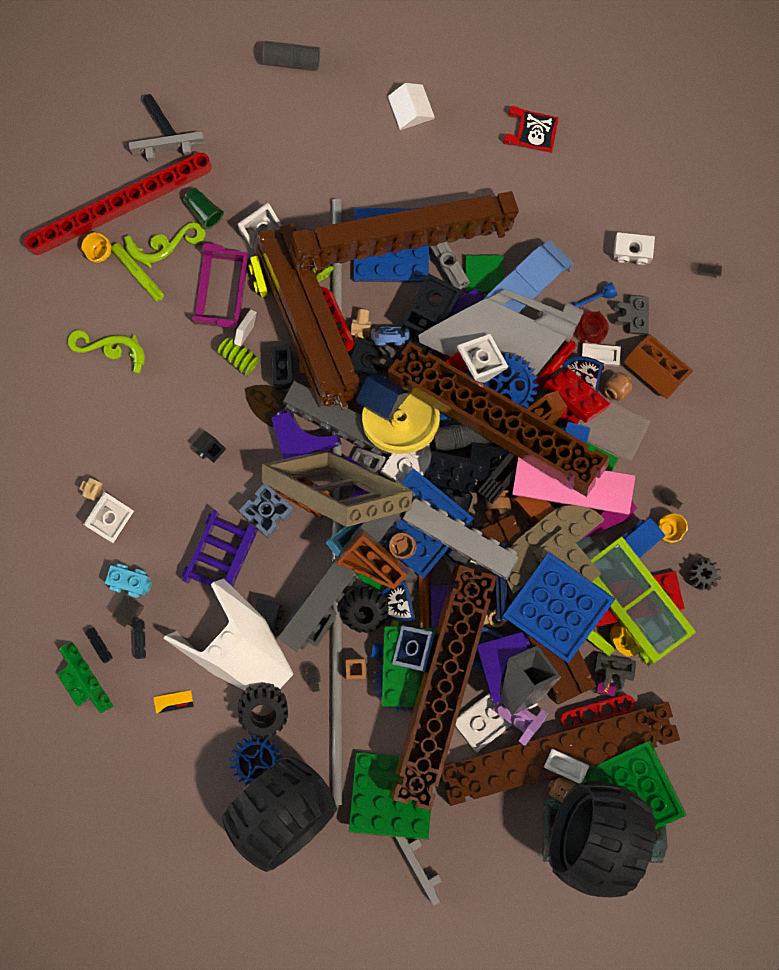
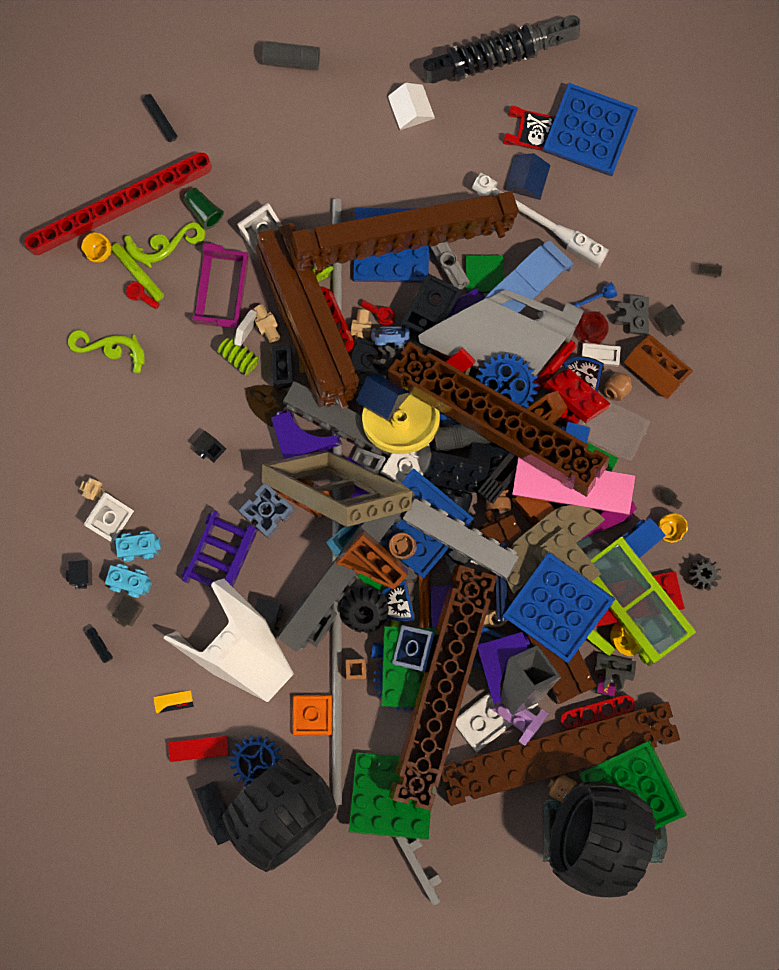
green bracket [57,642,114,713] -> none
light grey hinge [129,131,206,162] -> none
black axle [133,621,146,659] -> none
black tyre [238,683,288,738] -> none
neon yellow plate [249,256,269,298] -> none
clear smoke cylinder [304,665,321,693] -> none
white slope [457,334,508,383] -> none
white tile [544,749,589,784] -> none
white brick [613,232,655,265] -> none
none -> black brick [66,560,92,589]
none -> medium azure brick [115,531,161,562]
none -> red plate [126,282,160,309]
none -> red tile [168,736,229,762]
none -> black brick [195,781,230,845]
none -> tan axle [253,304,280,343]
none -> orange tile [293,695,332,735]
none -> red plate [361,300,396,326]
none -> black piece [423,15,580,84]
none -> white bar [472,173,609,269]
none -> dark blue slope [505,153,551,200]
none -> blue plate [543,83,638,176]
none -> clear smoke brick [654,304,685,337]

